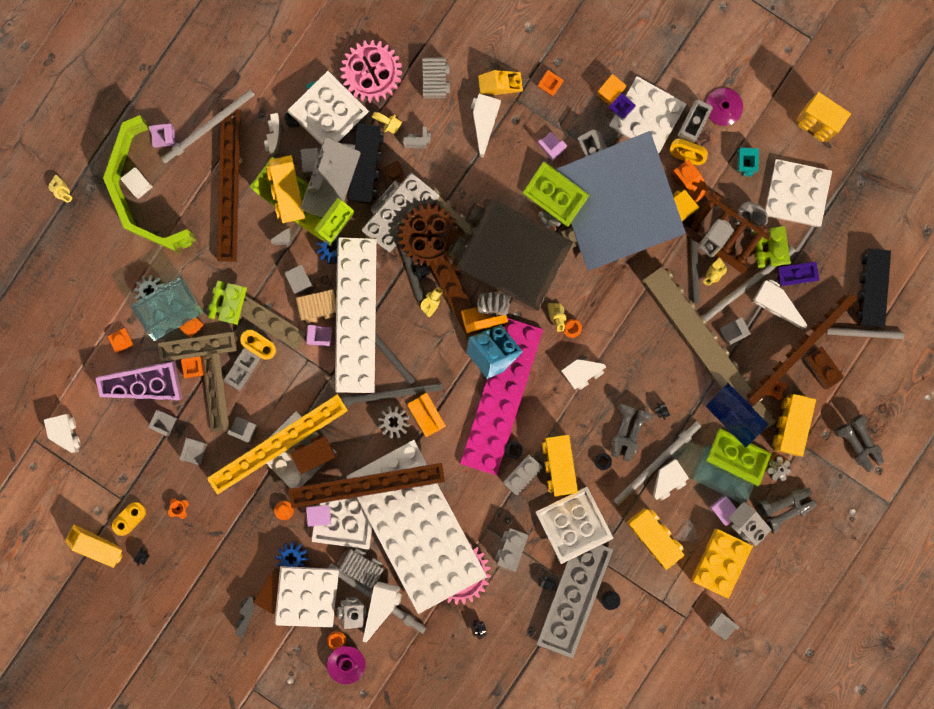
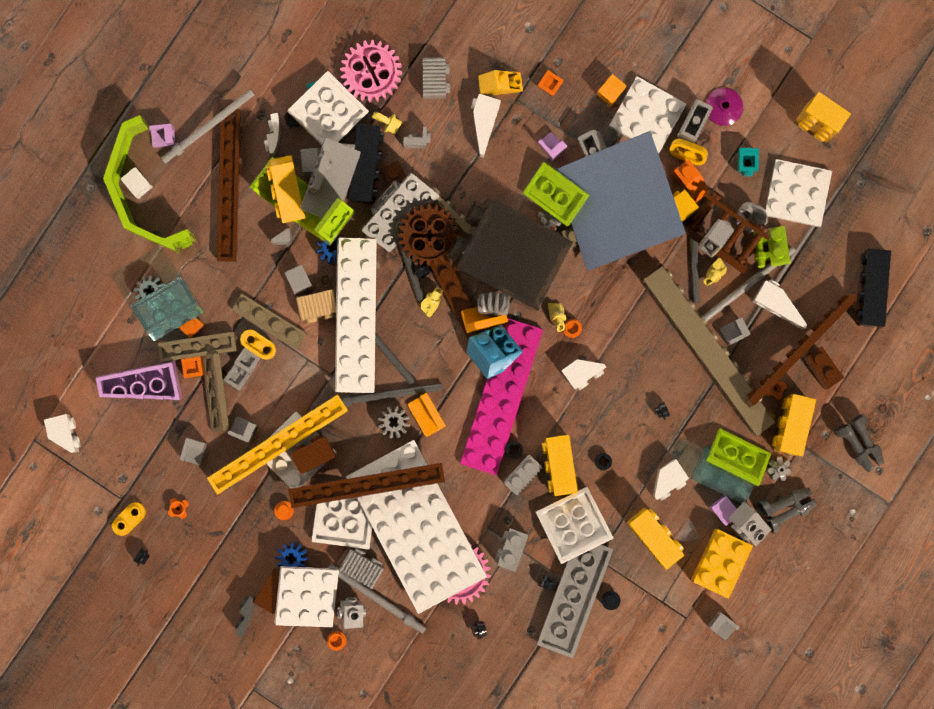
light yellow piece [49,175,72,202] -> none
yellow slope [65,524,122,568] -> none
orange plate [107,328,134,354] -> none
light grey panel [148,410,177,436] -> none
lime plate [208,281,247,325] -> none
lavender panel [306,505,332,527] -> none
lavender panel [307,325,332,347] -> none
magenta dish [327,646,366,684] -> none
white slope [363,582,402,642] -> none
dark purple plate [609,93,636,121] -> none
dark grey piece [611,404,654,462] -> none
light grey bar [613,421,702,506] -> none
clear blue tile [706,383,769,448] -> none
dark purple plate [777,262,819,287] -> none
light grey bar [826,327,904,339] -> none

